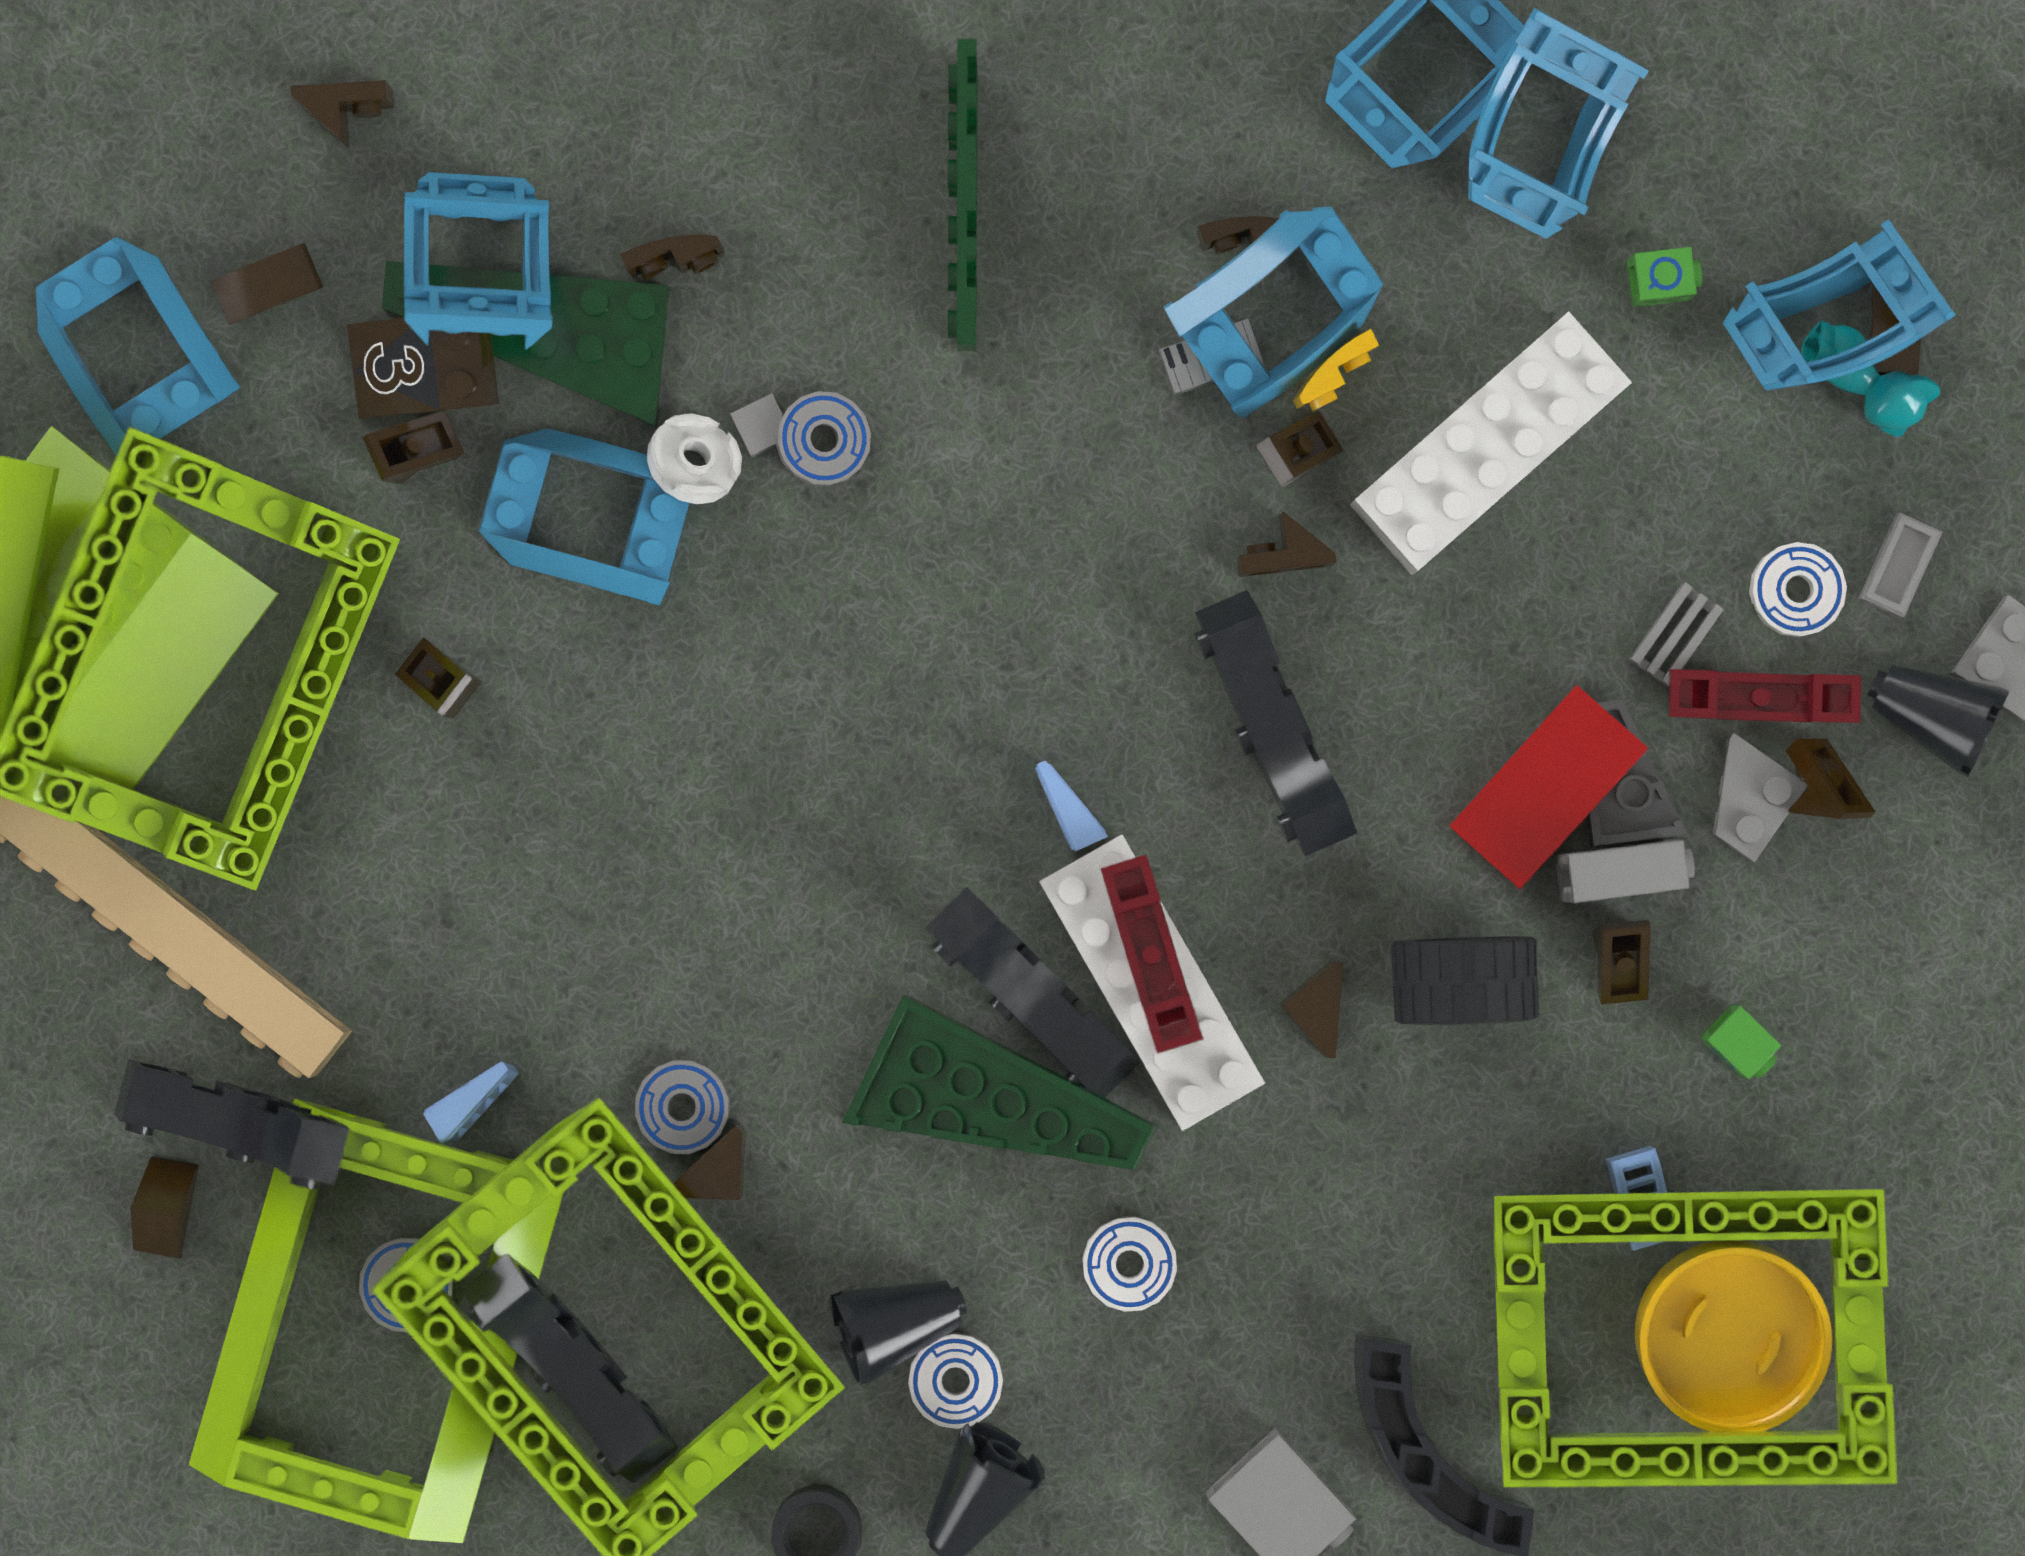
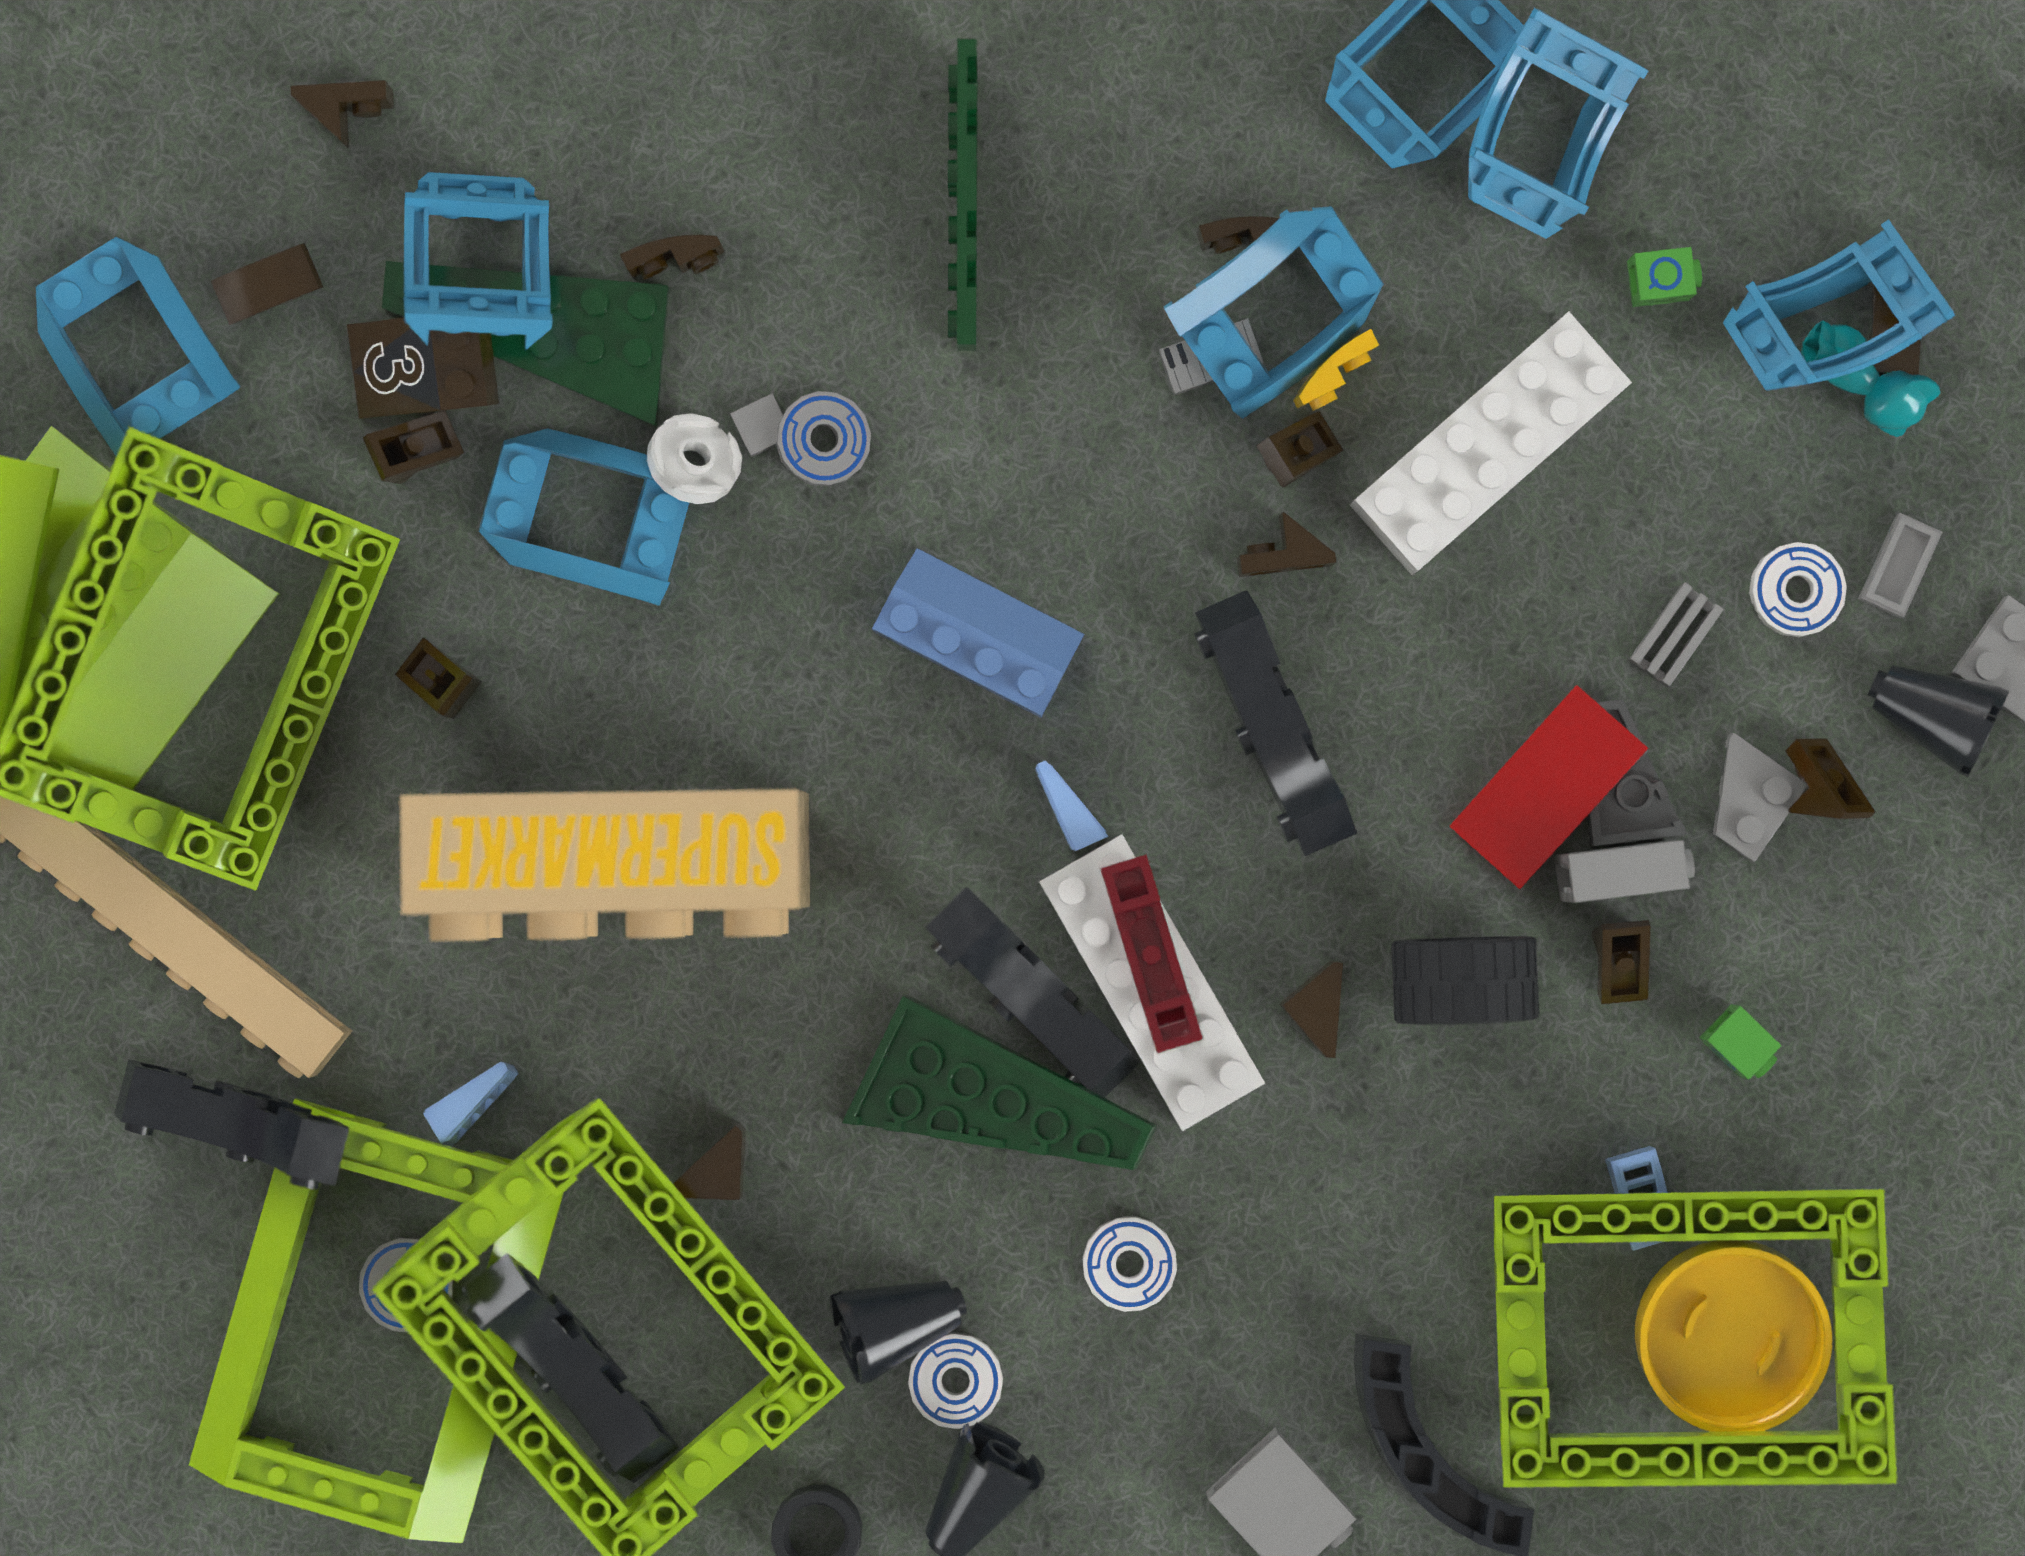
dark brown slope [130,1156,199,1259] -> none
light grey tile [635,1060,730,1154] -> none
dark red slope [1668,669,1861,723] -> none
none -> tan brick [400,790,810,941]
none -> medium blue slope [872,548,1084,718]

